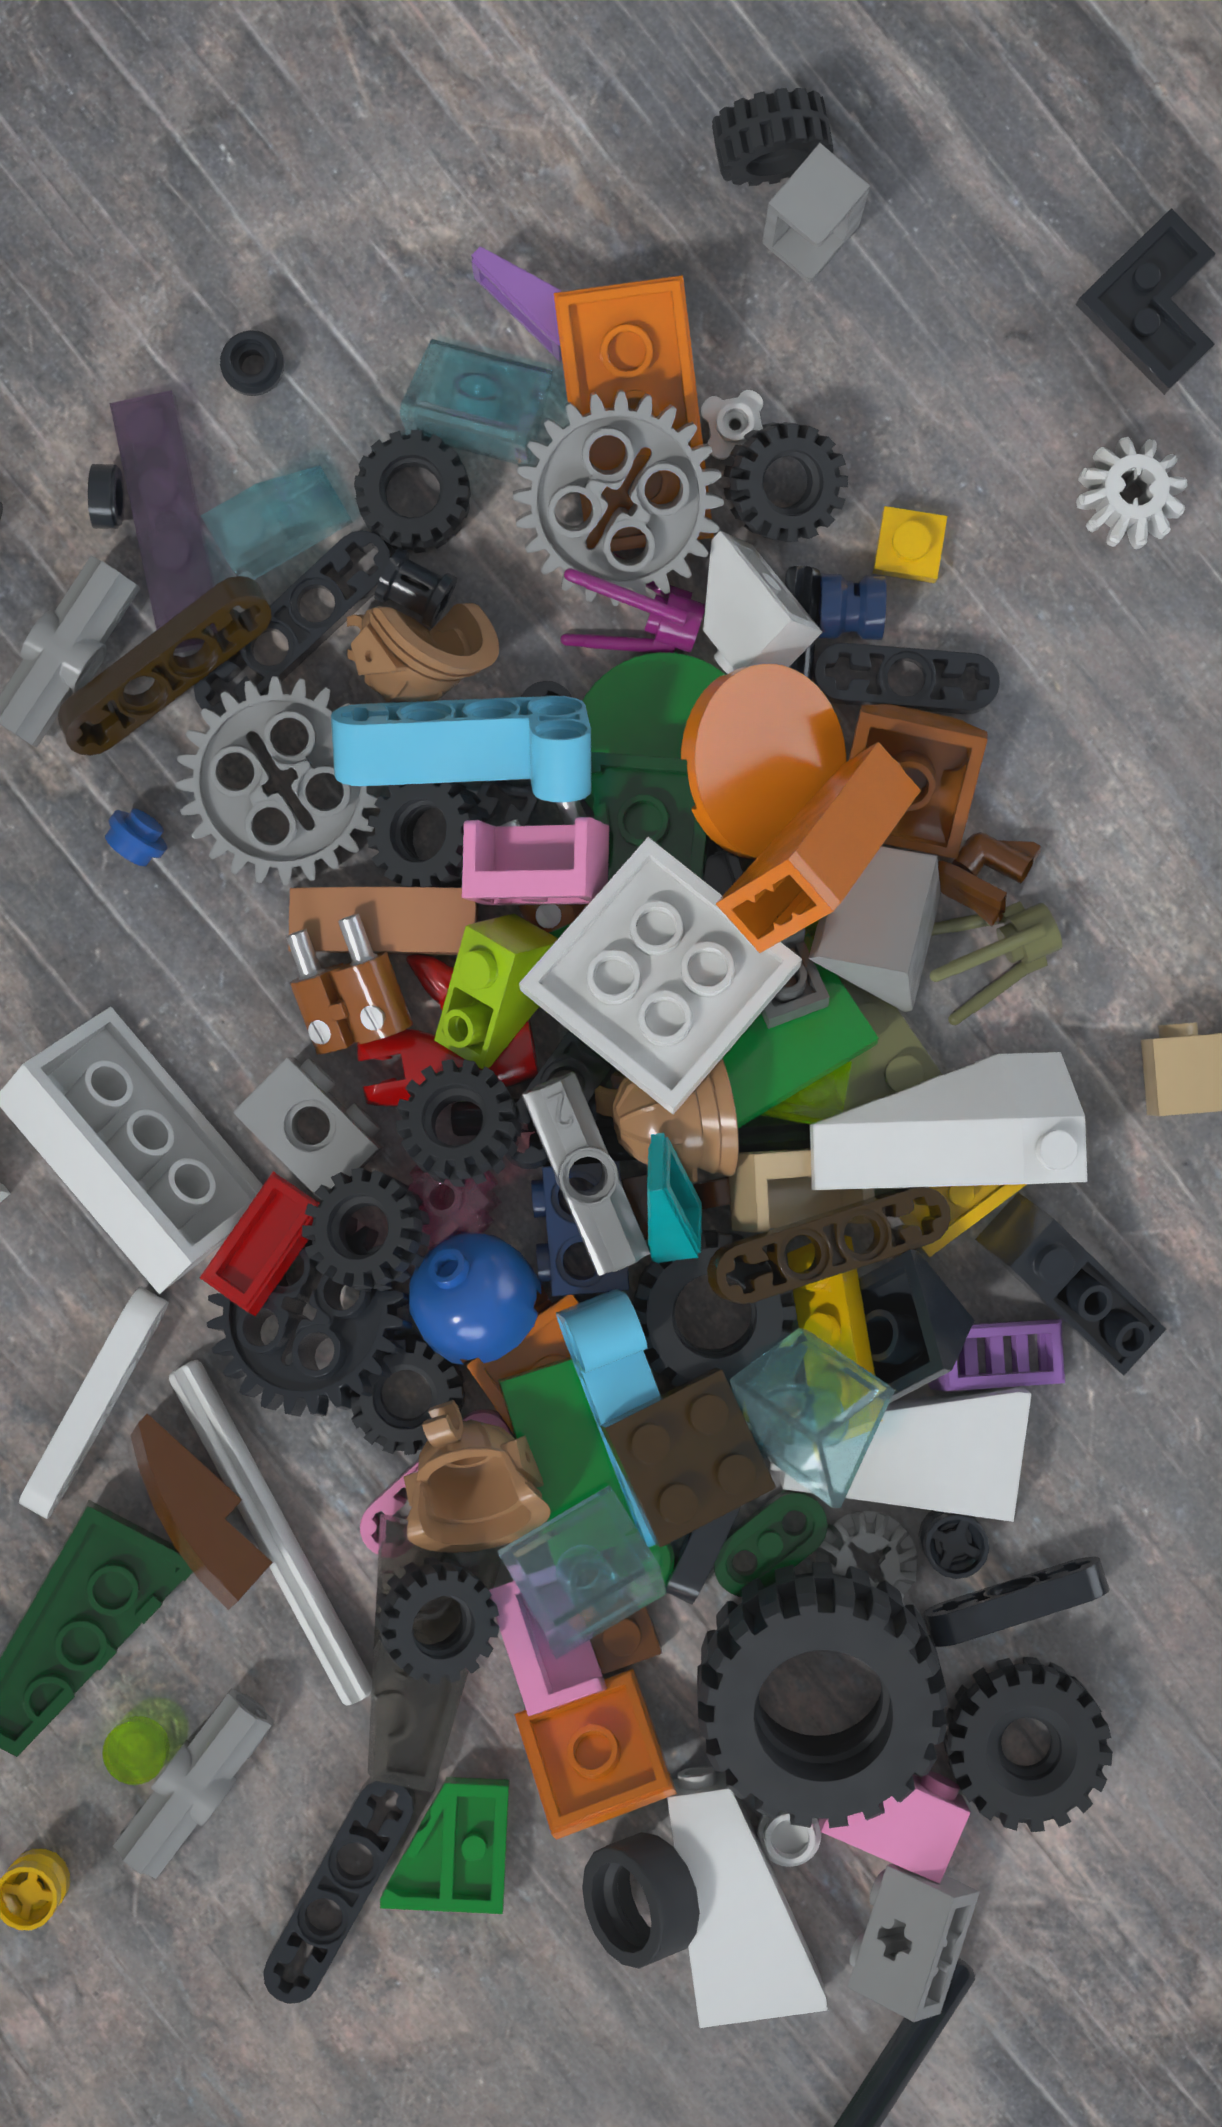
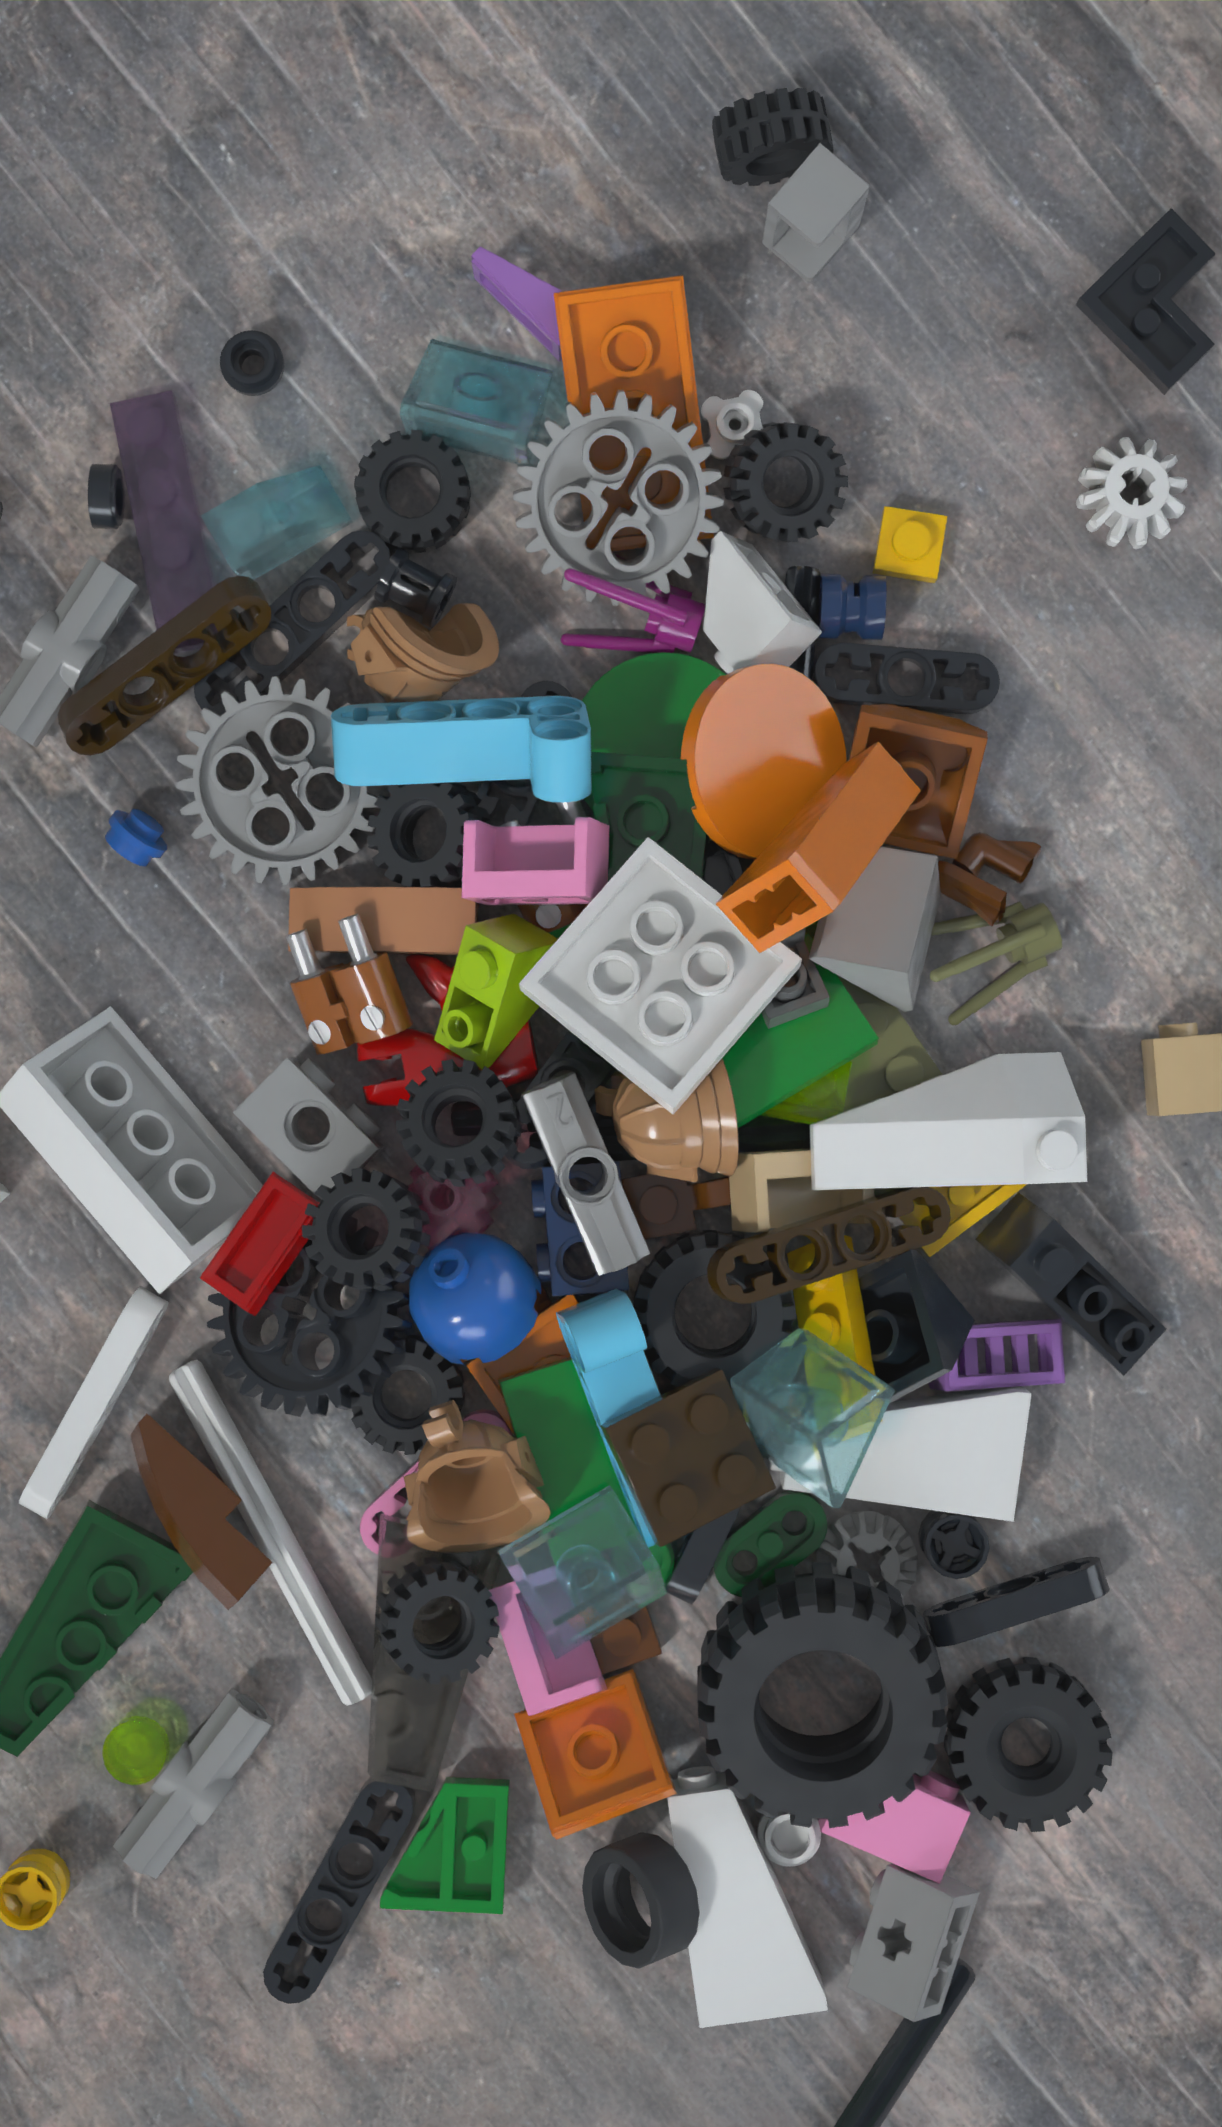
teal slope [647,1133,702,1263] -> none

